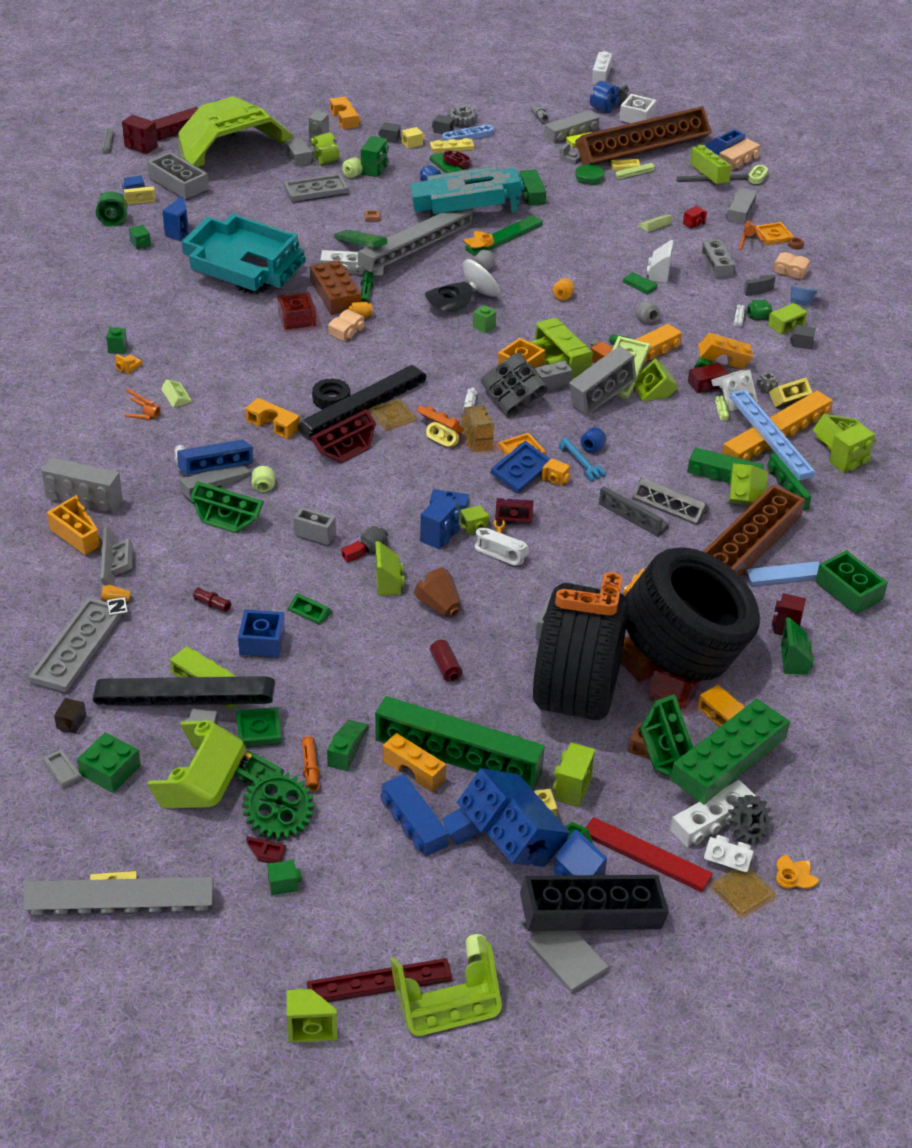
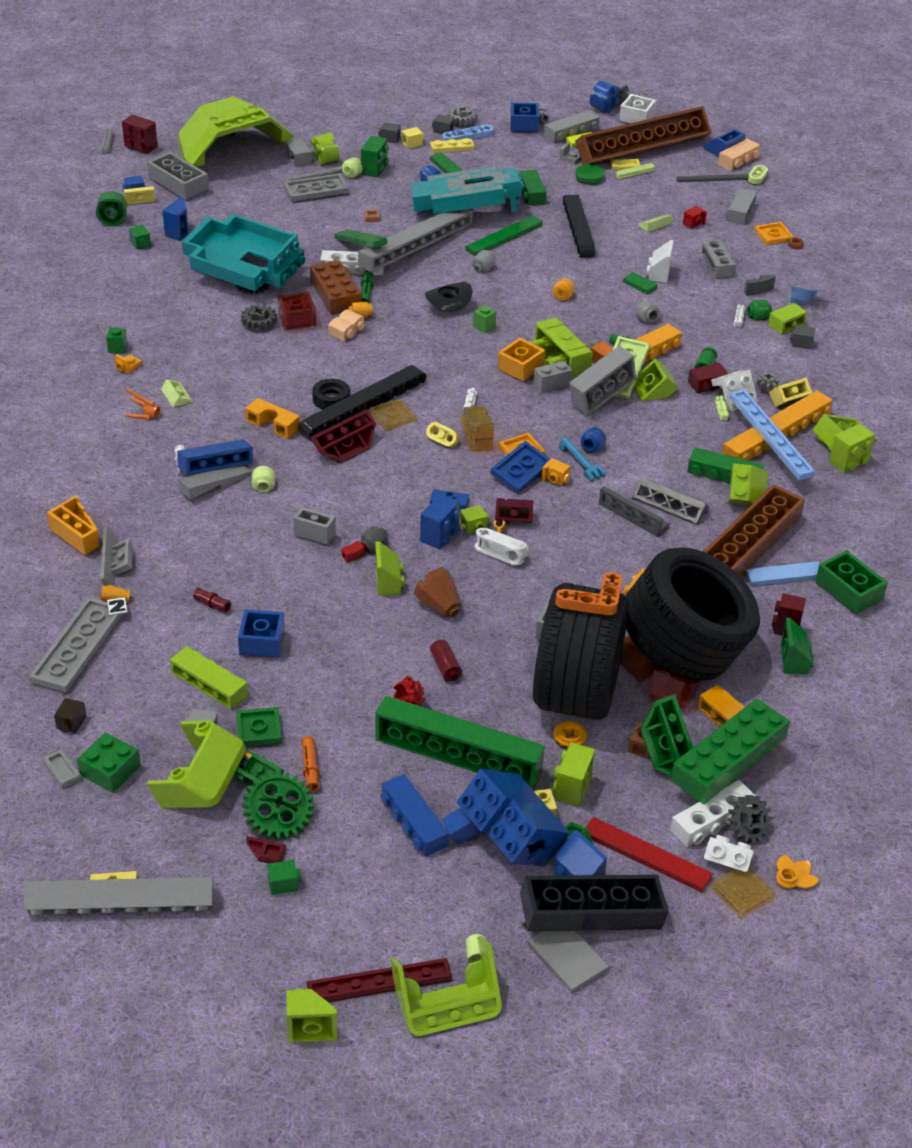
light grey brick [42,457,123,513] -> none
black beam [92,676,275,706] -> none
dark red brick [152,107,198,141] -> none
green wedge [190,481,264,533] -> none
green slope [287,593,333,625] -> none
light grey brick [309,111,329,143] -> none
green slope [327,720,369,771] -> none
light orange arch [330,96,360,130] -> none
light orange arch [383,733,446,792] -> none
orange plate [416,405,464,434] -> none
dark red tile [443,150,471,168] -> none
white dish [463,259,500,297] -> none
light orange plate [464,231,494,248] -> none
dark grey connector [481,353,548,417] -> none
white brick [592,51,612,84] -> none
lime brick [690,145,731,184] -> none
light orange arch [698,332,753,369] -> none
orange plant [739,220,764,251] -> none
green plate [767,453,811,510] -> none
light nougat brick [773,252,810,279] -> none
none -> dark grey gear [241,304,277,331]
none -> light grey bar [291,166,347,181]
none -> red hair [393,676,426,706]
none -> blue brick [510,102,539,132]
none -> light orange gear [553,721,587,747]
none -> black beam [563,195,595,257]

